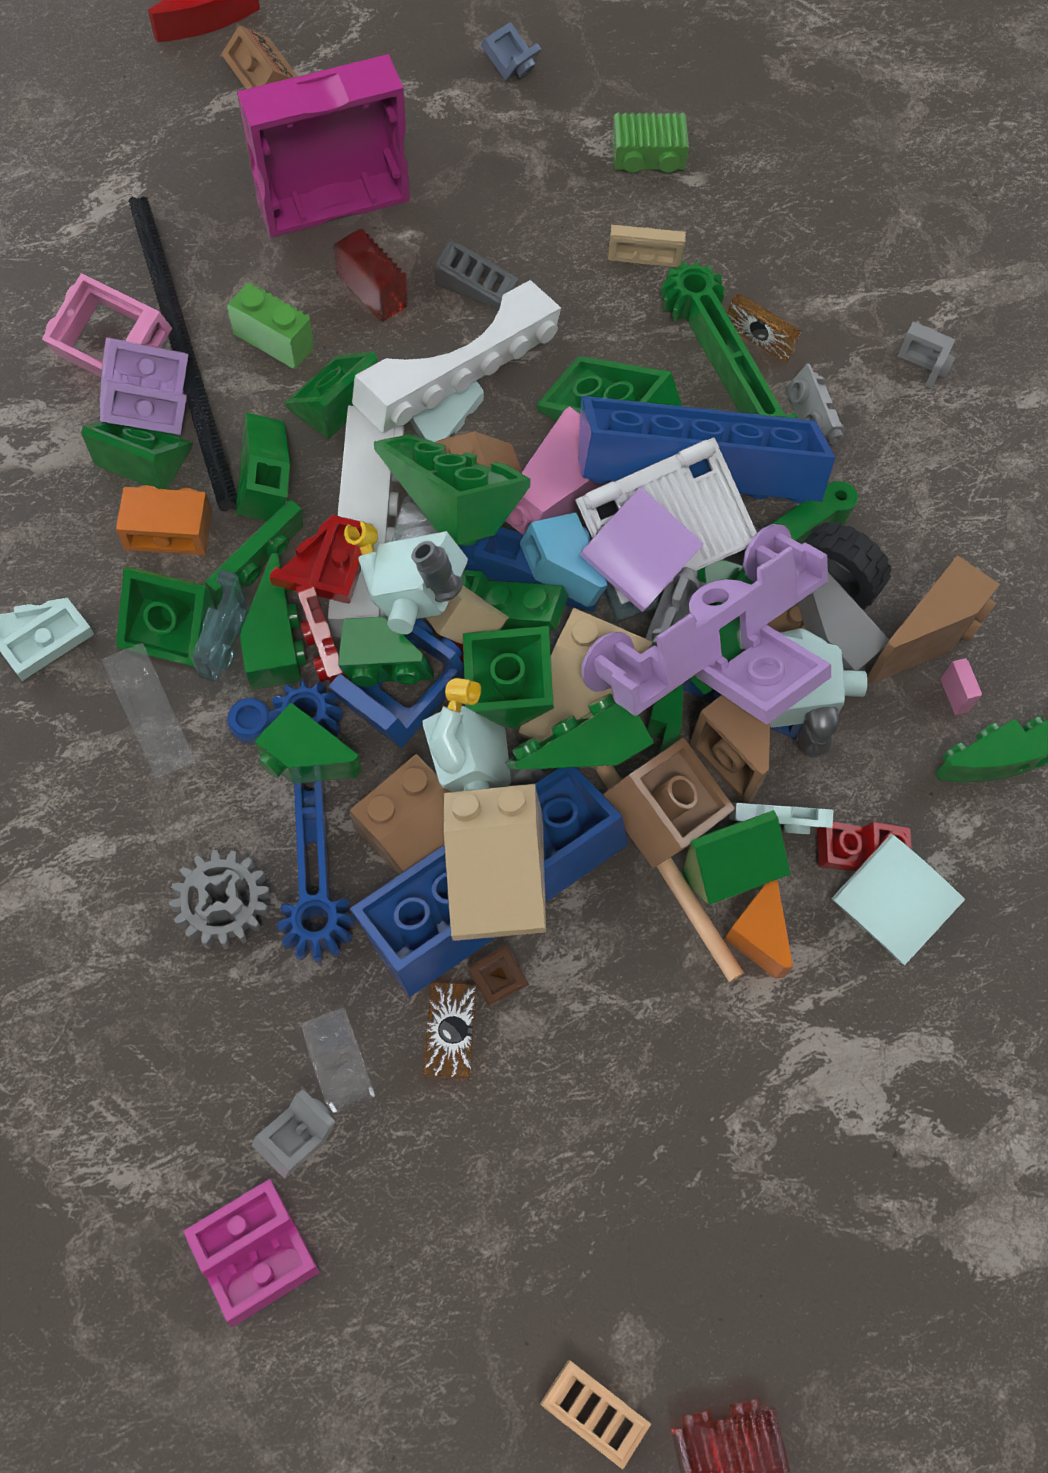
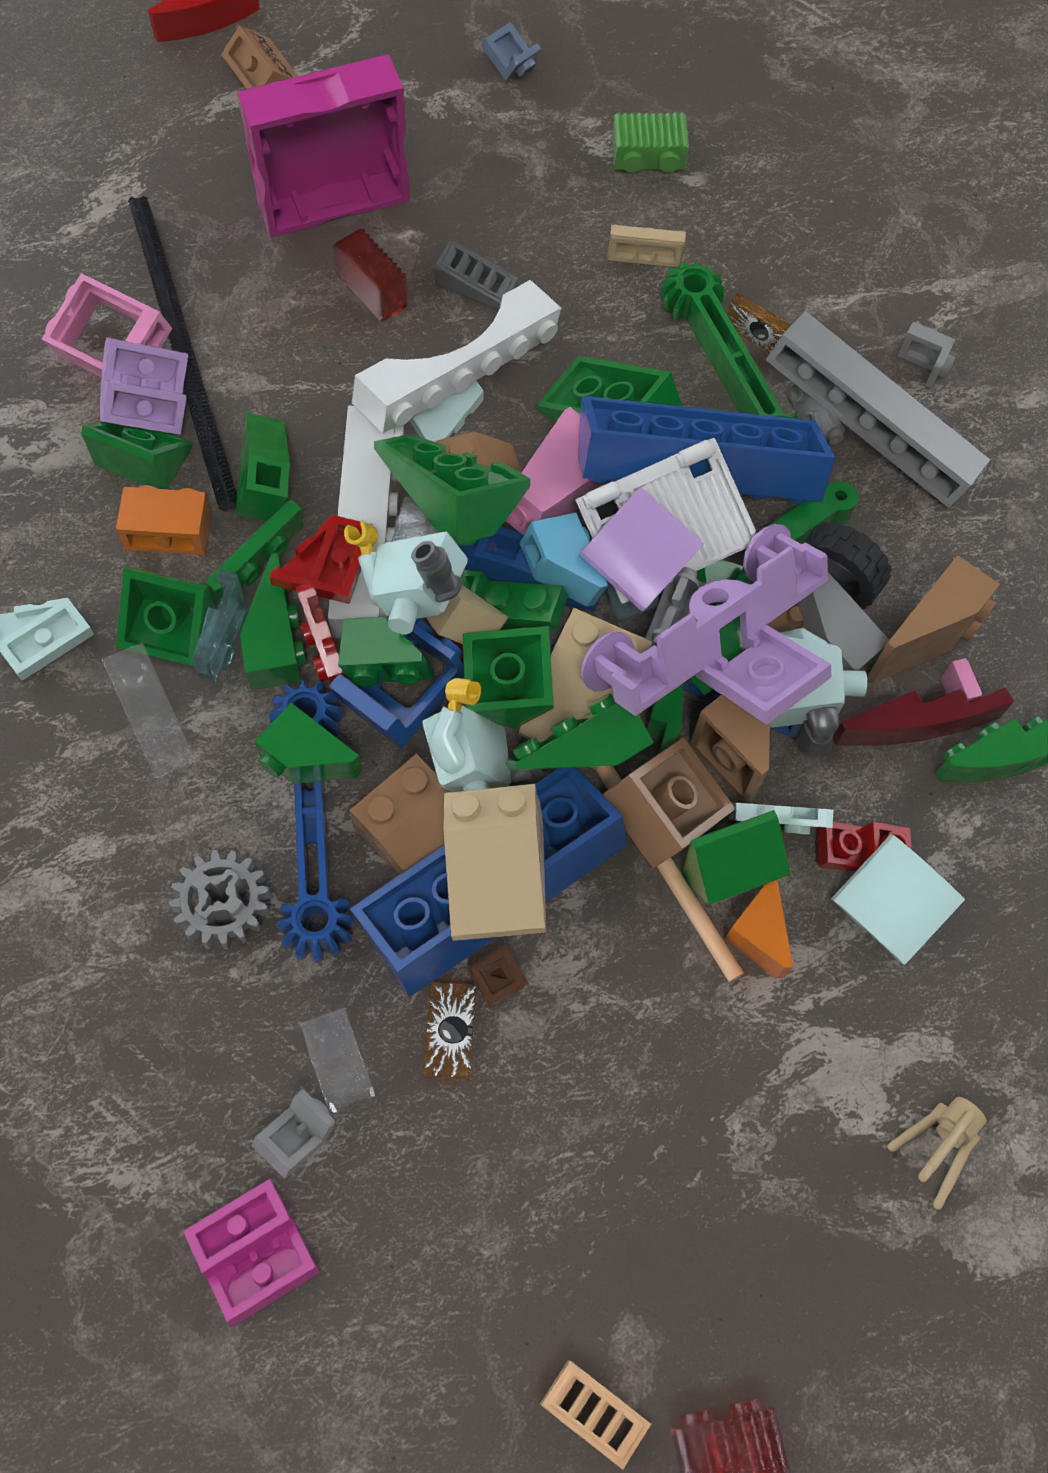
bright green brick [226,282,314,369] -> none
blue tile [227,698,271,743] -> none
green slope [284,351,378,440] -> none
none -> light grey brick [766,311,990,508]
none -> dark red slope [833,687,1014,746]
none -> tan plant [887,1097,987,1210]

